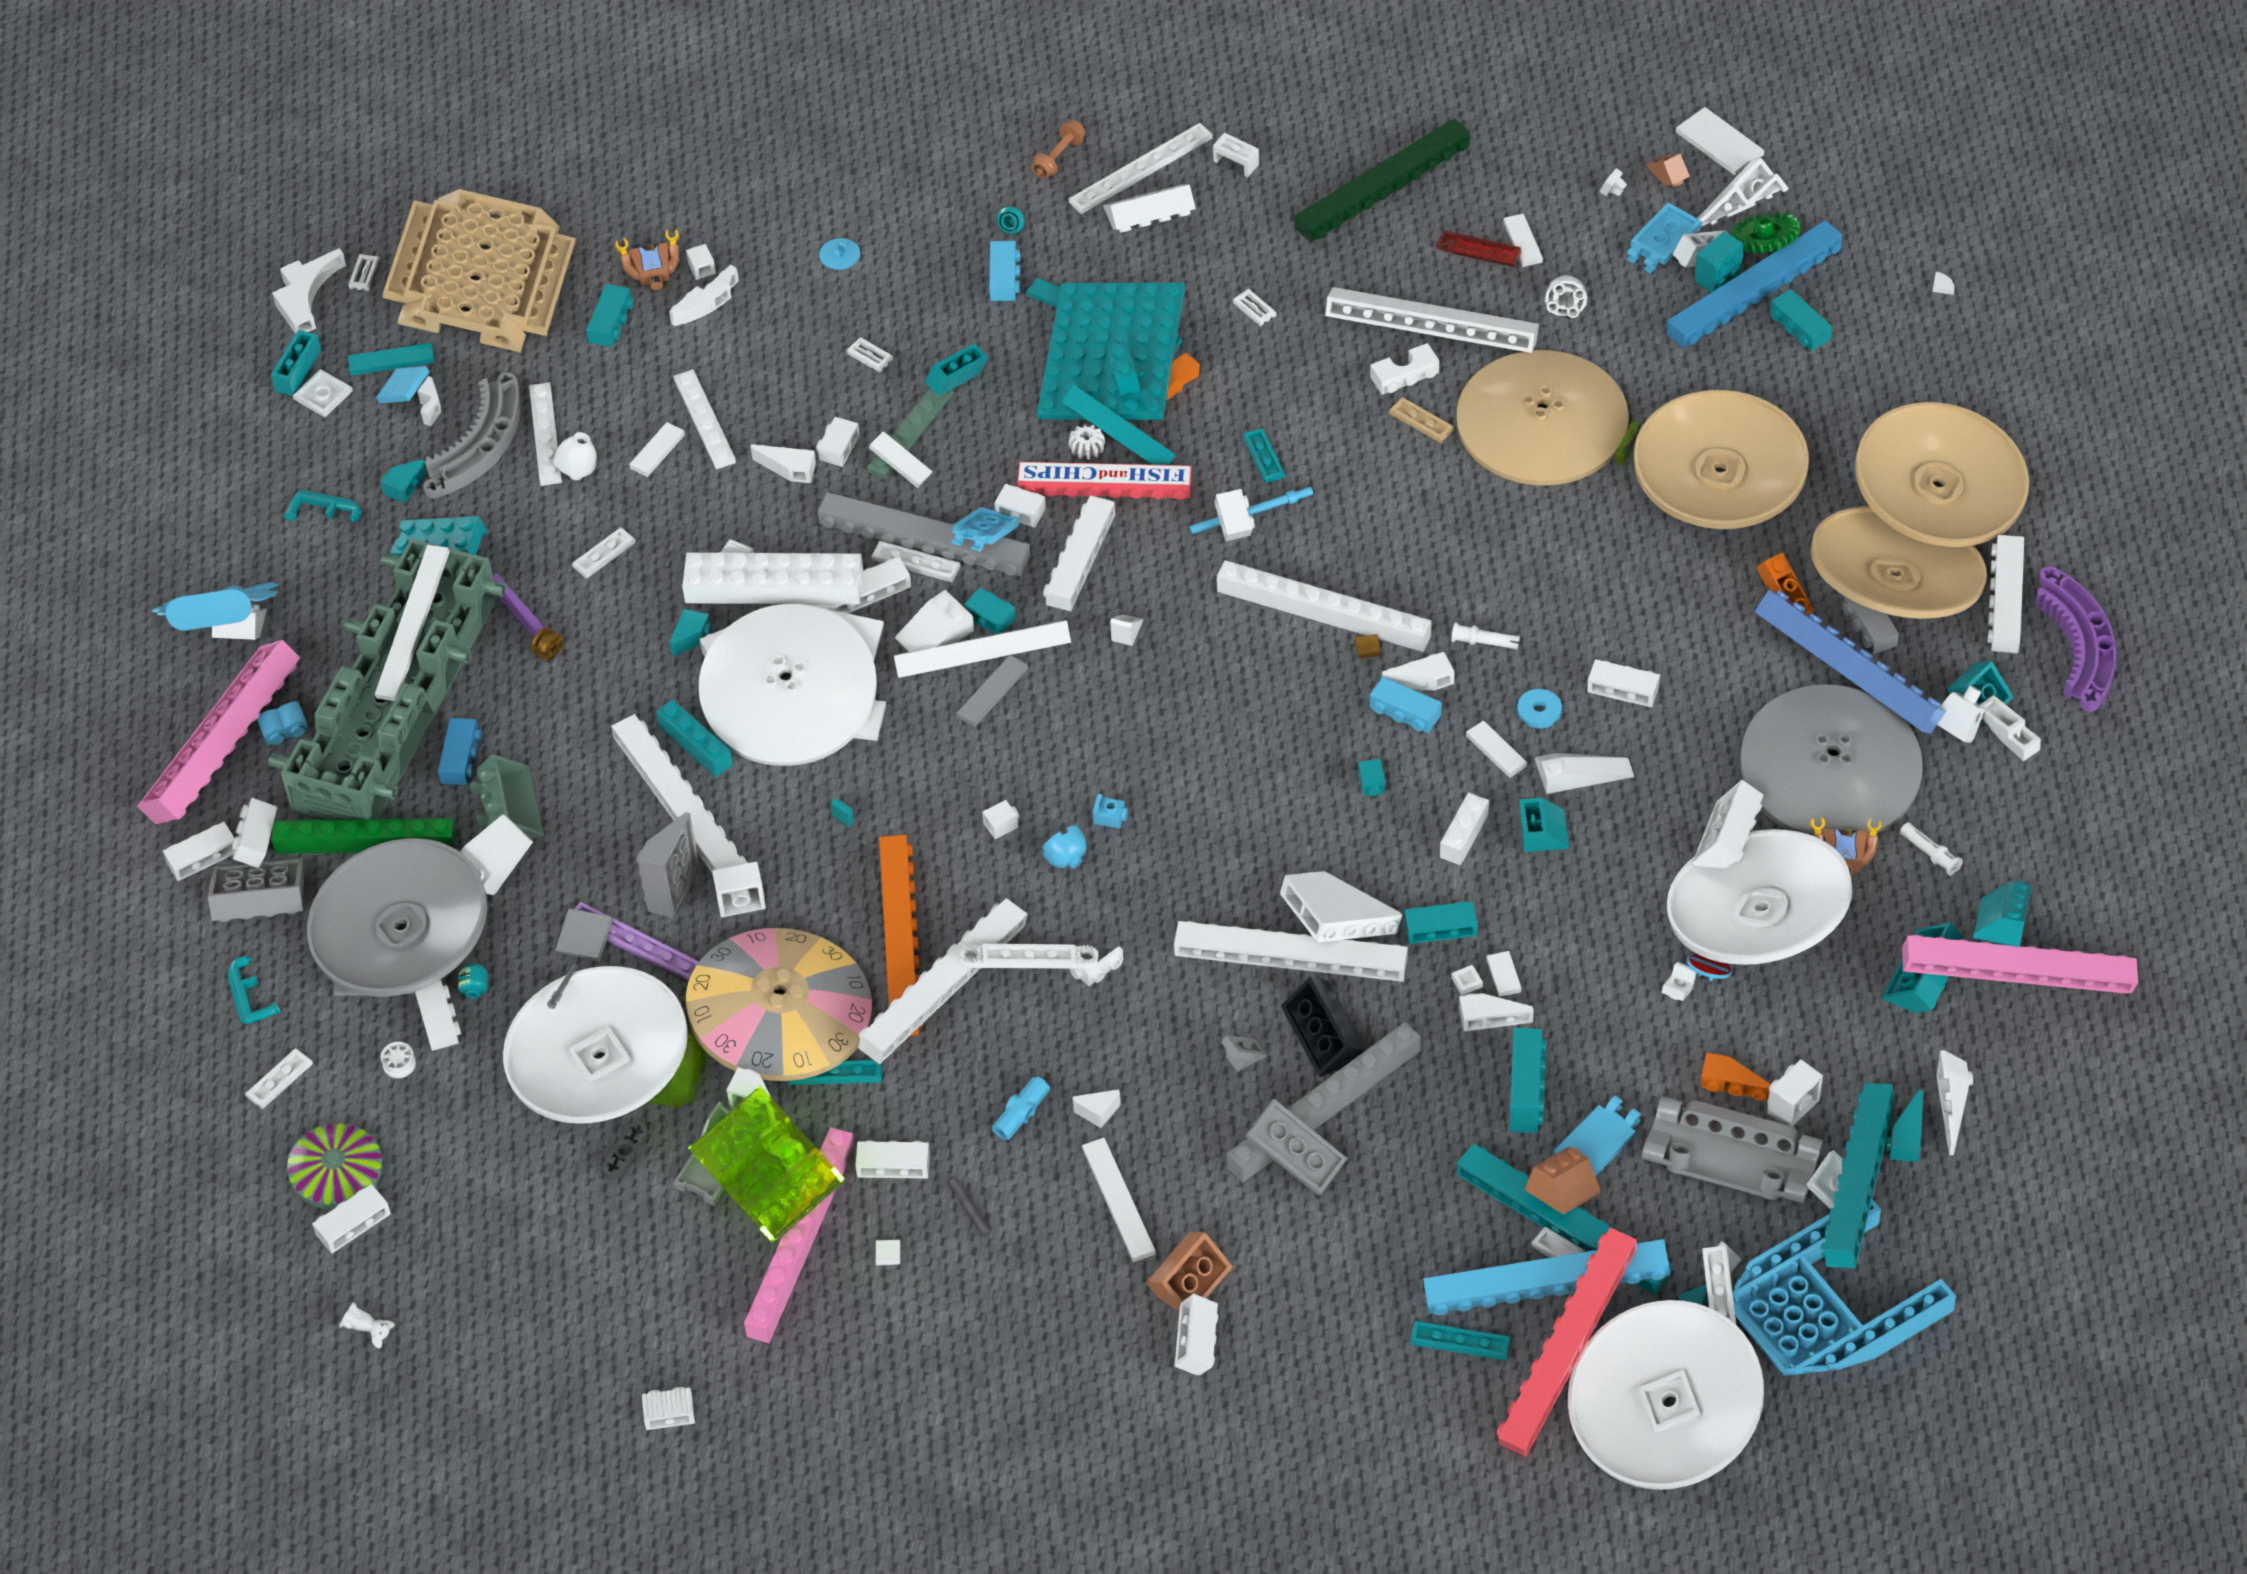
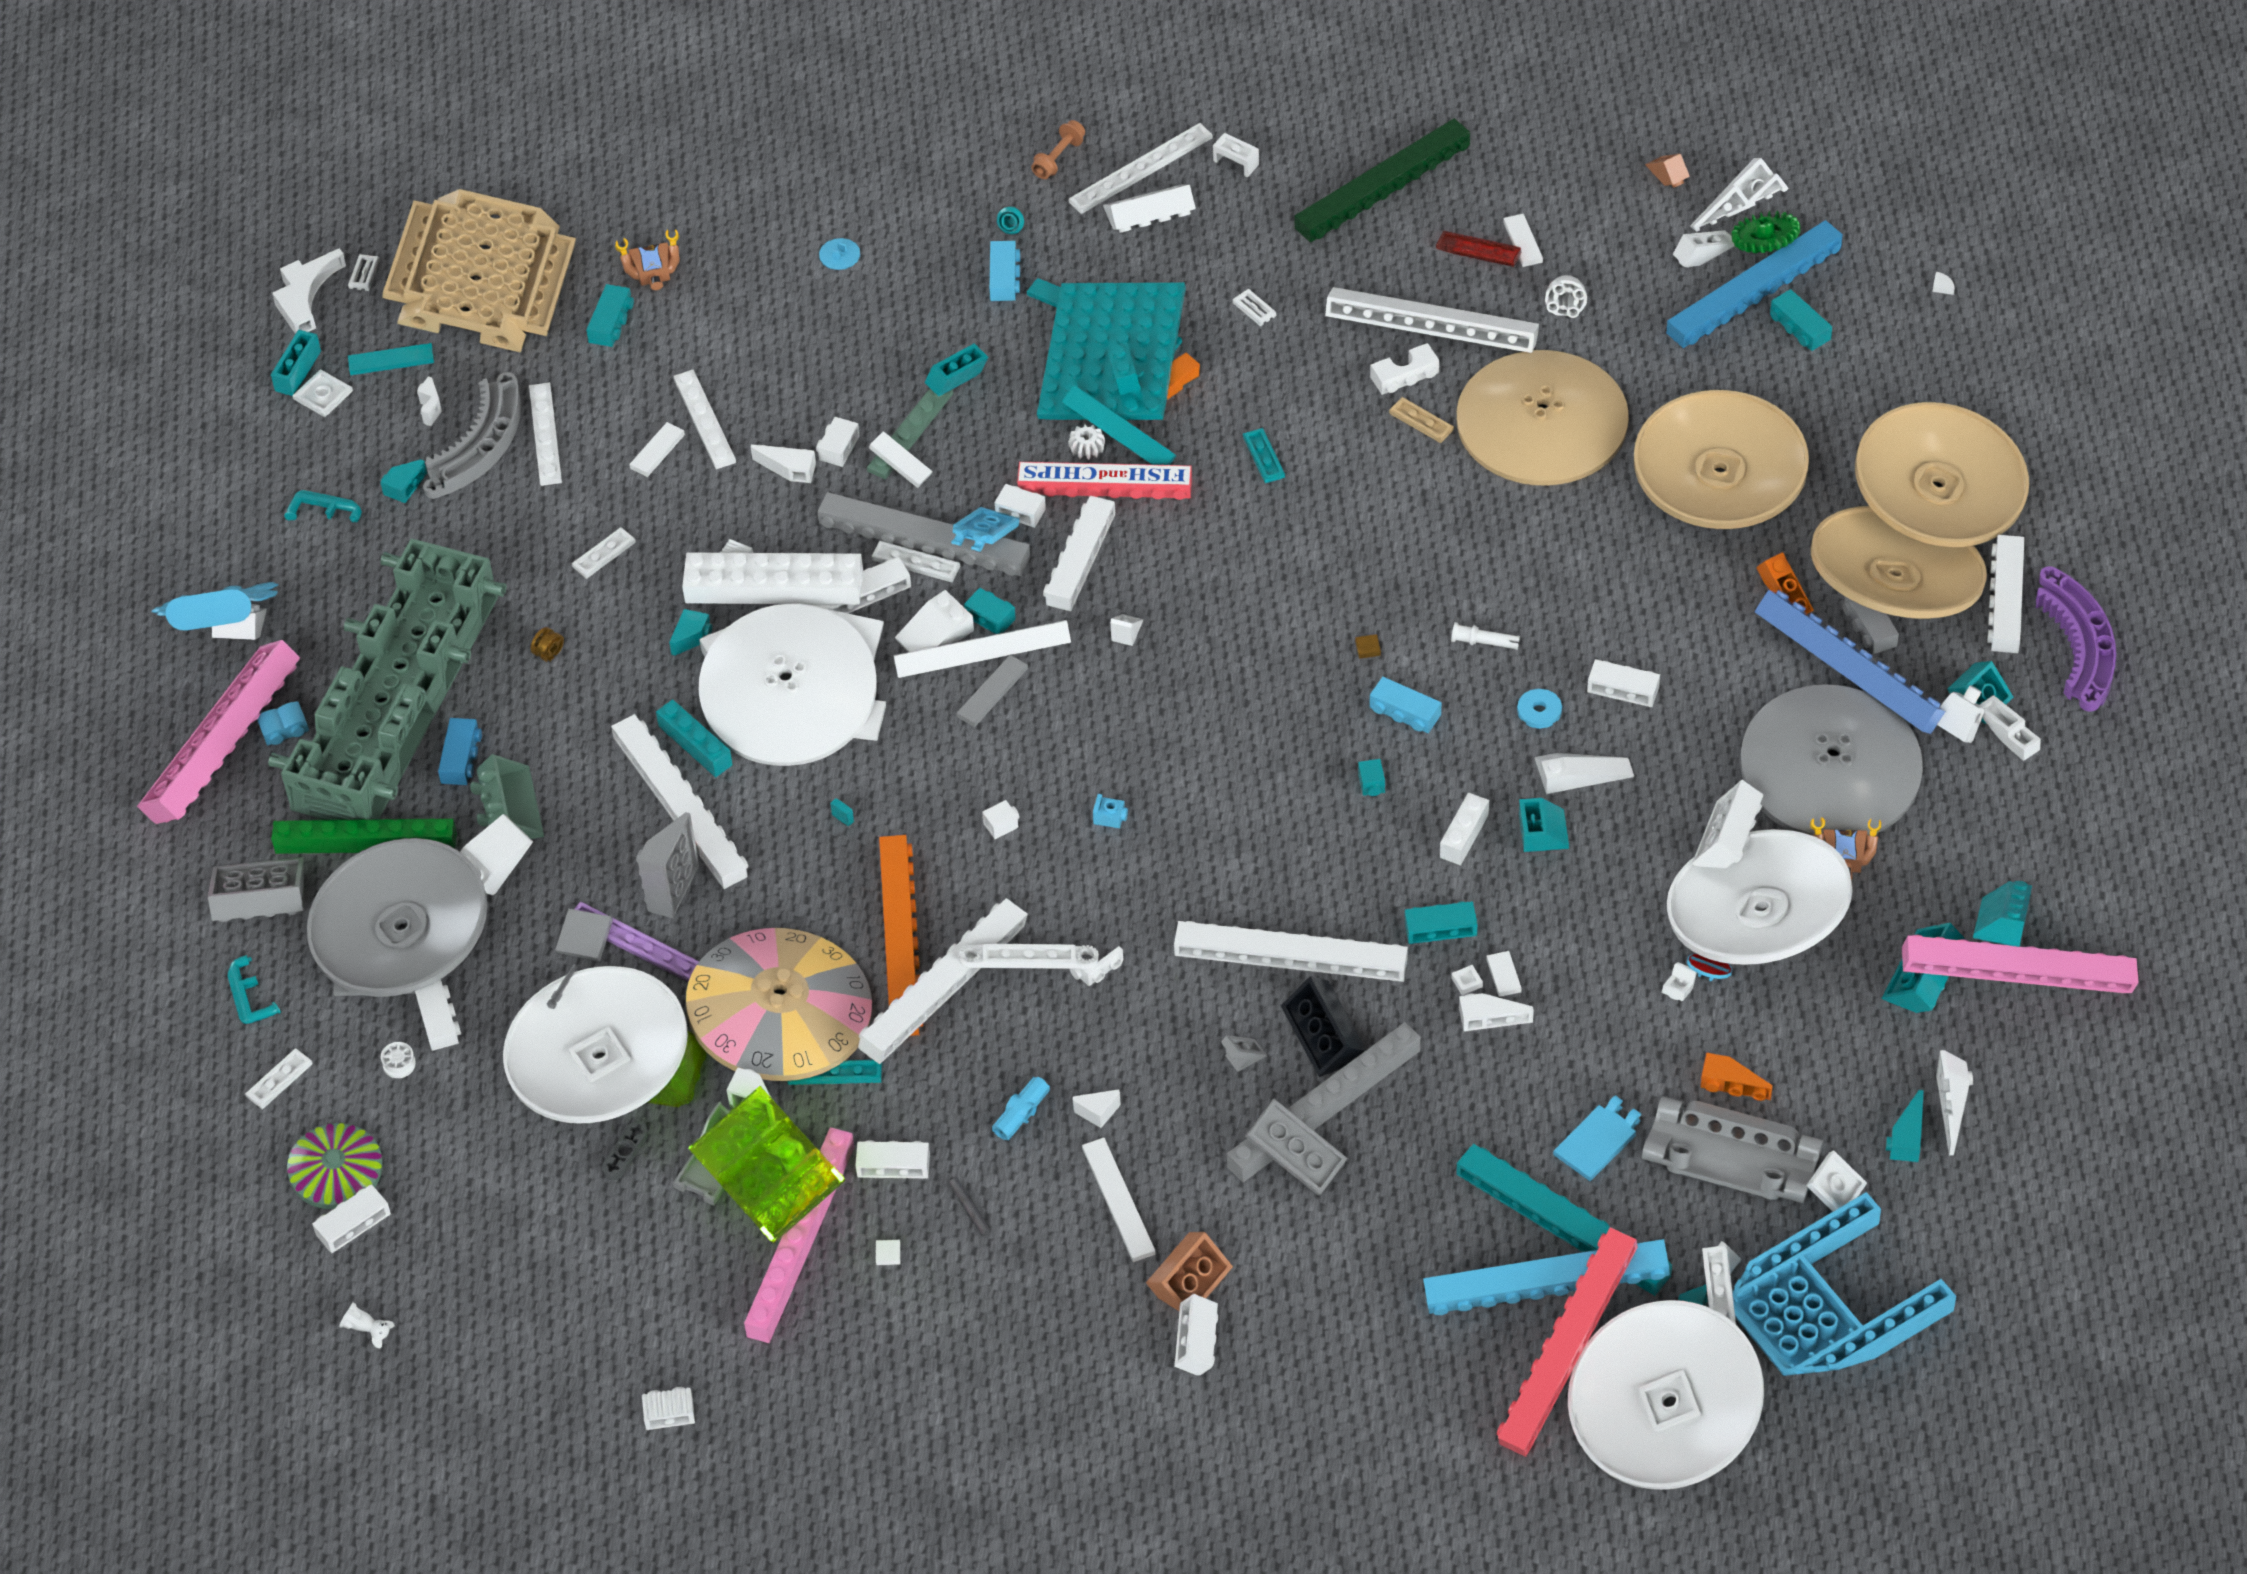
white brick [163,822,235,881] -> none
white brick [232,798,277,868] -> none
white tile [375,545,450,701] -> none
medium azure tile [376,366,430,403] -> none
teal piece [390,516,488,556] -> none
teal head [458,963,489,999] -> none
medium lavender tile [493,573,544,641] -> none
white piece [553,432,597,480] -> none
white slope [669,265,739,326] -> none
white brick [686,244,716,280] -> none
white brick [712,862,766,917] -> none
white tile [847,337,893,372] -> none
medium azure cylinder [1041,825,1087,869] -> none
medium azure bar [1189,487,1313,534] -> none
white brick [1214,489,1255,541] -> none
white brick [1217,560,1431,652] -> none
white slope [1280,871,1402,943] -> none
white slope [1382,652,1454,690] -> none
teal tile [1410,1321,1511,1361] -> none
white tile [1466,721,1527,778] -> none
teal brick [1509,1028,1547,1133] -> none
nougat slope [1525,1146,1600,1215] -> none
white tile [1531,1226,1585,1258] -> none
white tile [1599,168,1627,196] -> none
clear neon green tile [1616,420,1641,465] -> none
medium azure tile [1627,203,1702,274] -> none
white tile [1676,107,1764,175] -> none
teal brick [1695,231,1743,293] -> none
white brick [1767,1060,1823,1127] -> none
teal brick [1821,1083,1895,1268] -> none
white pin [1900,822,1963,876] -> none

